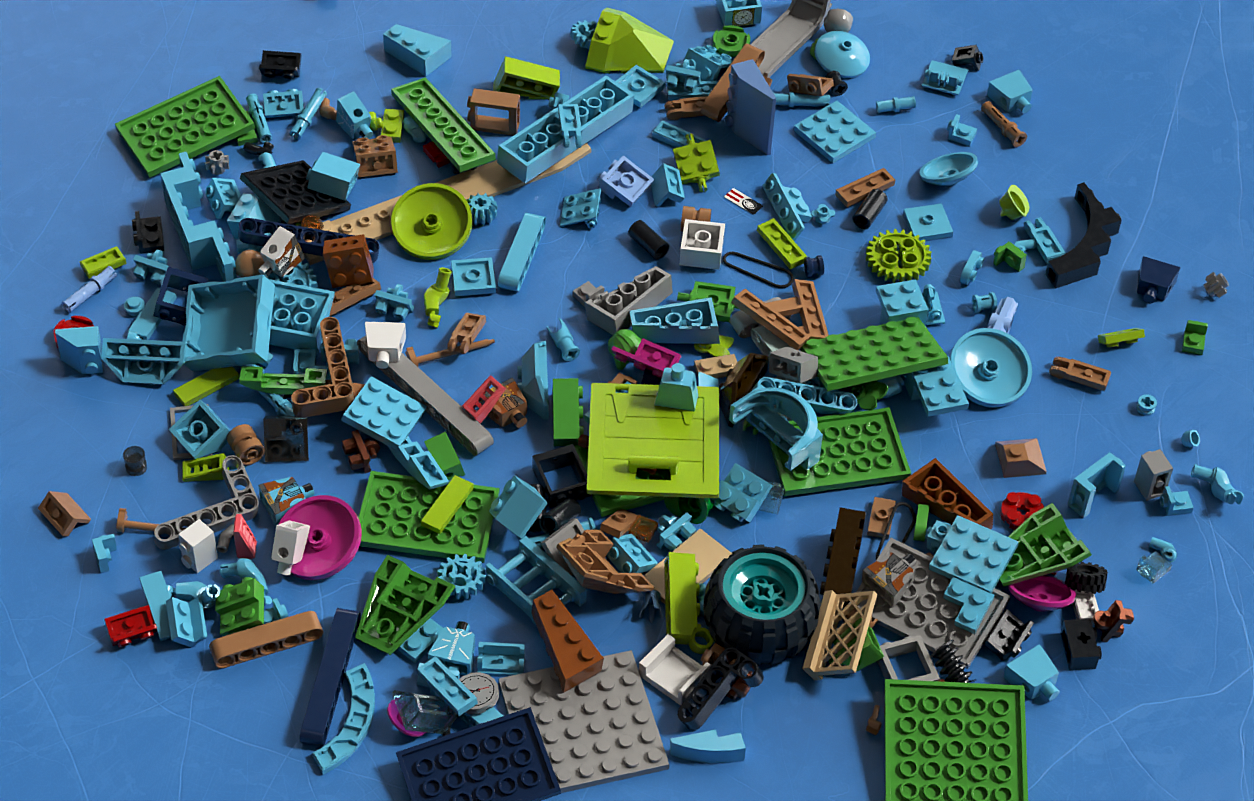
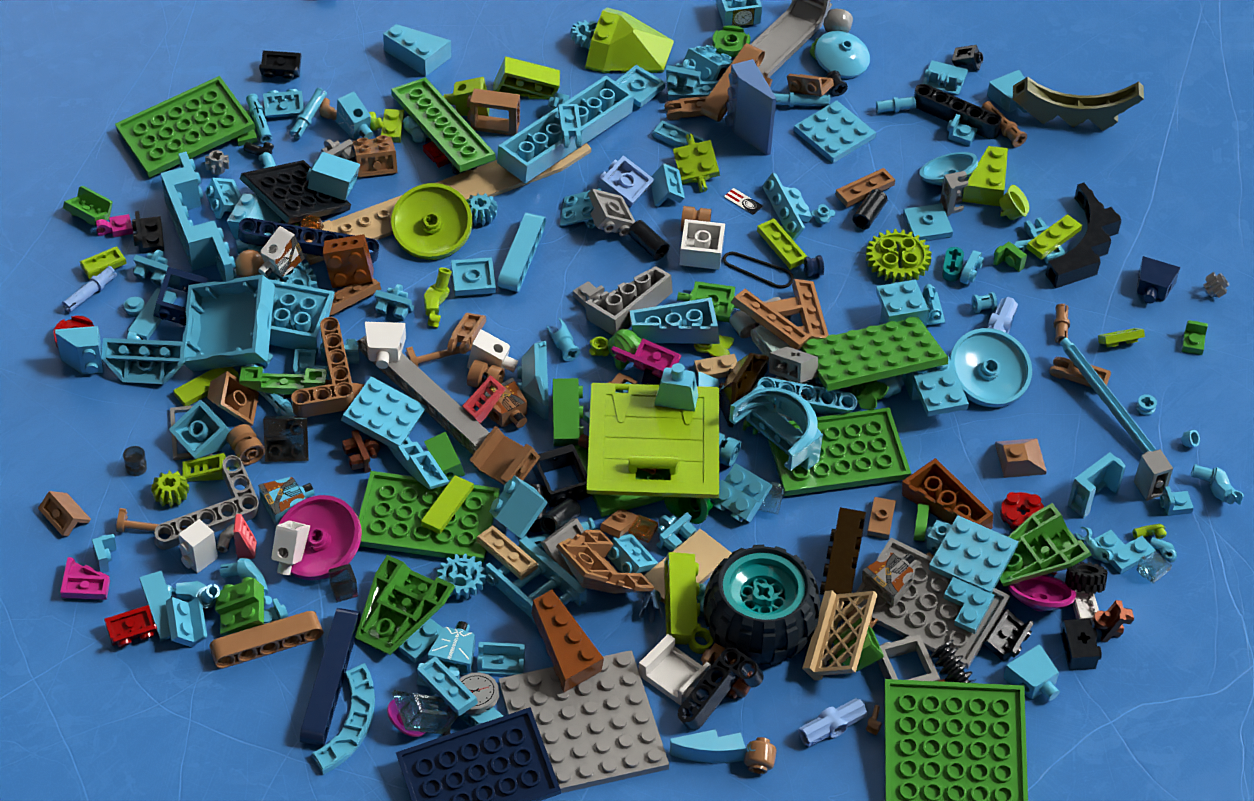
black piece [876,502,916,560] -> none
none -> dark pink wing [60,557,110,600]
none -> bright green bracket [63,186,113,225]
none -> dark pink plate [96,214,133,237]
none -> lime gear [151,470,189,508]
none -> medium nougat slope [207,371,259,426]
none -> light grey hips [321,139,356,161]
none -> clear smoke panel [328,564,358,603]
none -> lime torso [443,77,490,116]
none -> white torso [467,329,518,372]
none -> medium nougat wheel [467,359,505,389]
none -> medium nougat panel [470,426,540,486]
none -> tan tile [476,525,538,580]
none -> light grey plate [588,189,635,236]
none -> lime plate [589,337,610,356]
none -> medium azure wheel [719,433,741,467]
none -> medium nougat head [744,737,777,774]
none -> light blue piece [798,698,867,747]
none -> black beam [914,84,1001,139]
none -> light grey hinge [940,171,968,216]
none -> teal beam [942,247,964,281]
none -> lime wedge [962,146,1008,206]
none -> olive arch [1013,77,1144,131]
none -> lime plate [1026,214,1082,260]
none -> medium nougat pin [1054,304,1070,344]
none -> medium azure piece [1060,338,1156,454]
none -> medium azure arm [1076,527,1114,563]
none -> medium azure plate [1094,530,1156,574]
none -> lime arm [1132,524,1167,539]

